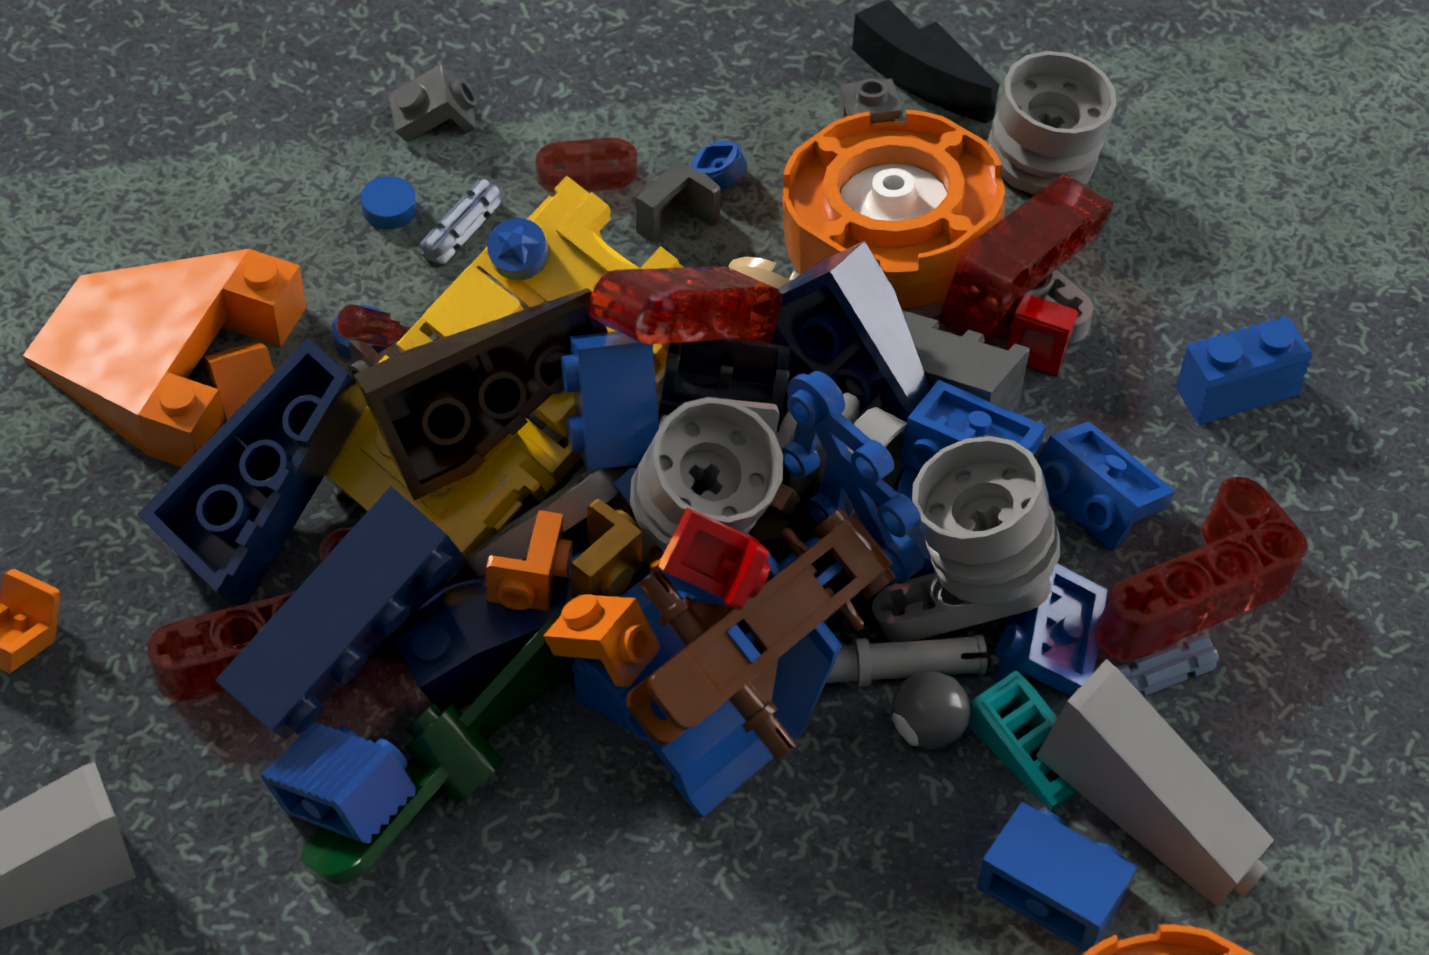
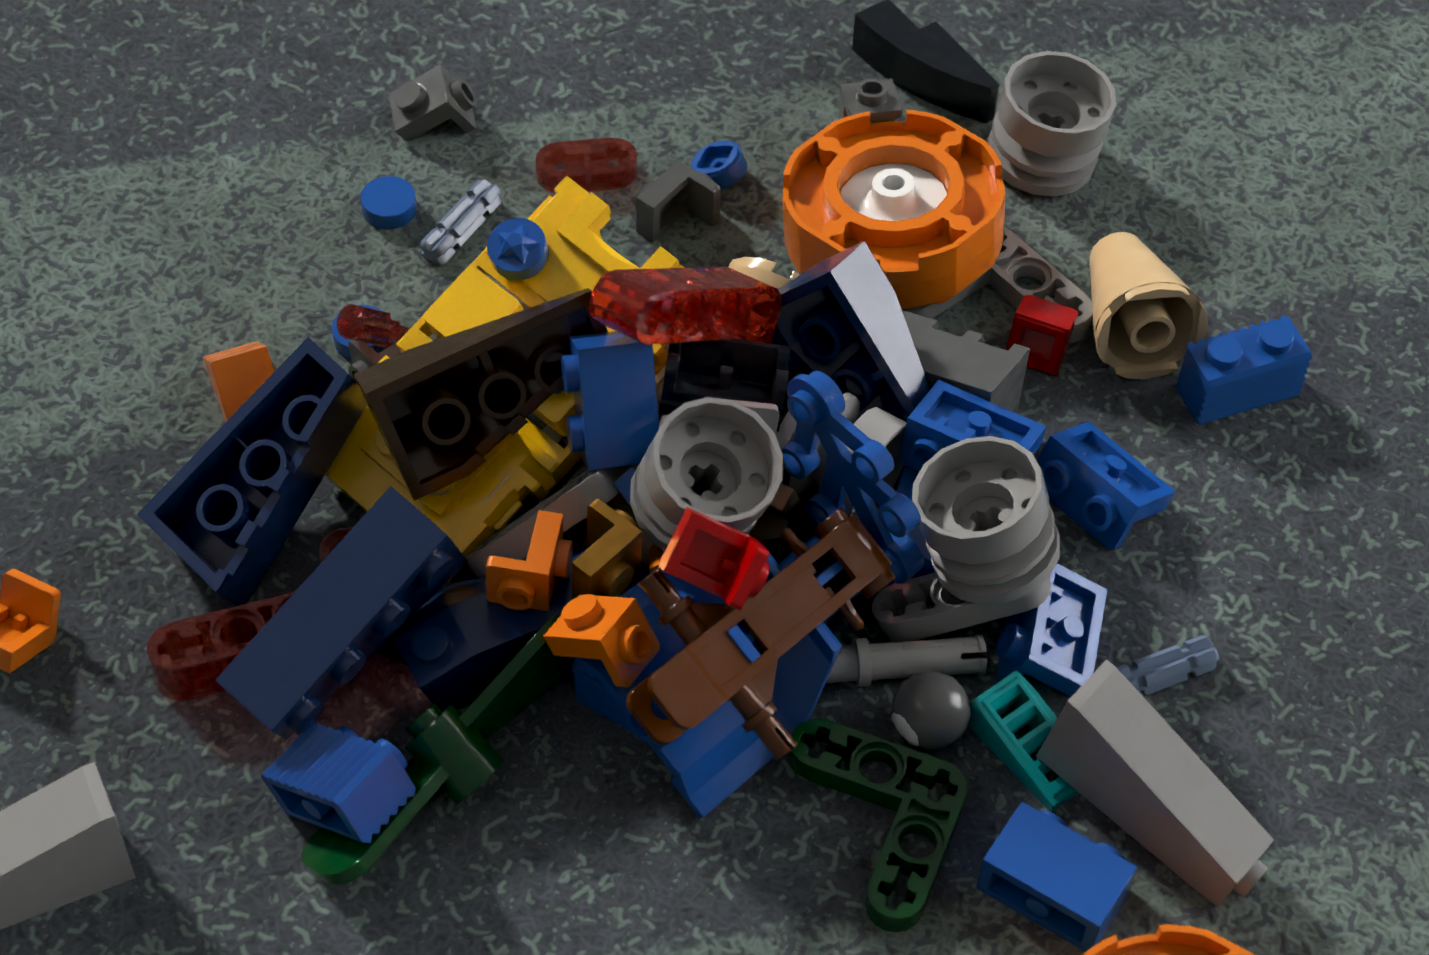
orange wedge [23,249,307,467] -> none
clear red beam [939,174,1113,345] -> none
clear red beam [1095,477,1308,660] -> none
none -> dark green beam [789,718,968,932]
none -> tan cone [1089,232,1208,380]

